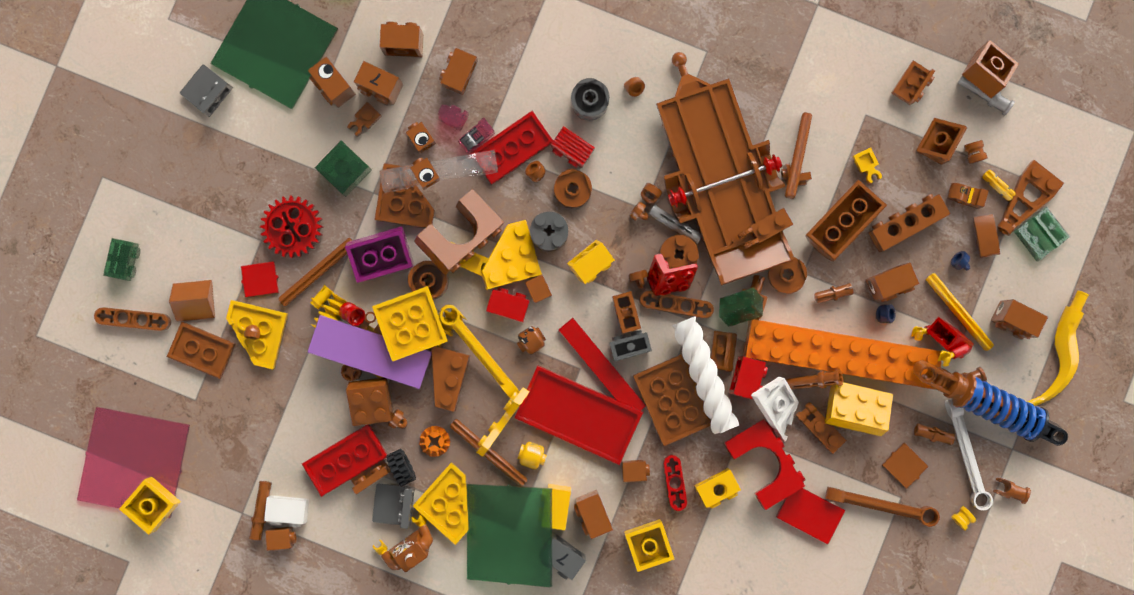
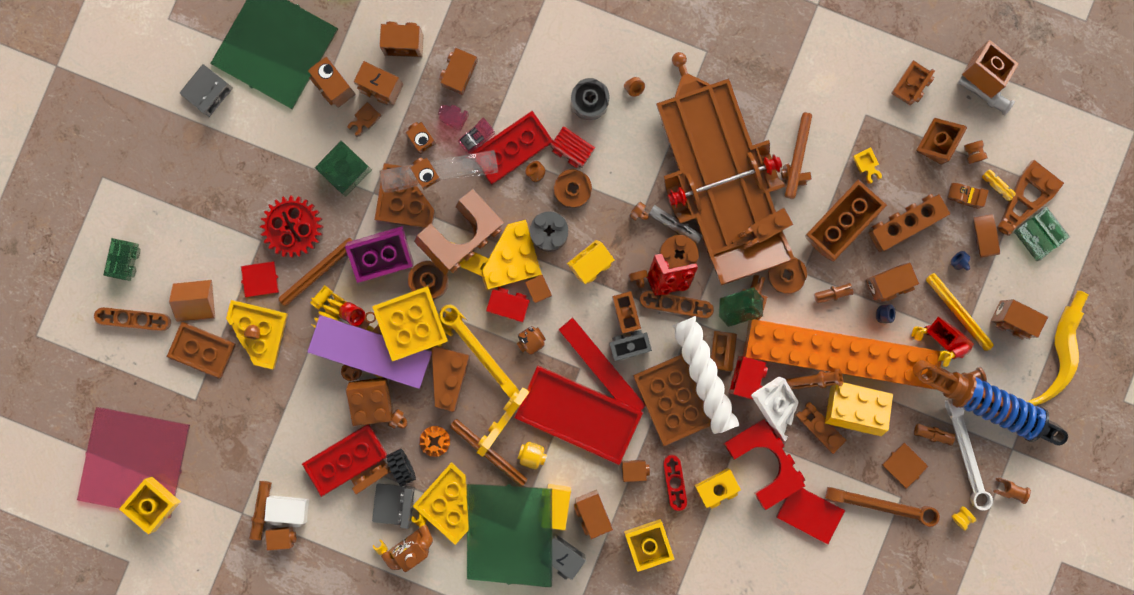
dark orange tile [641,183,662,204] -> none

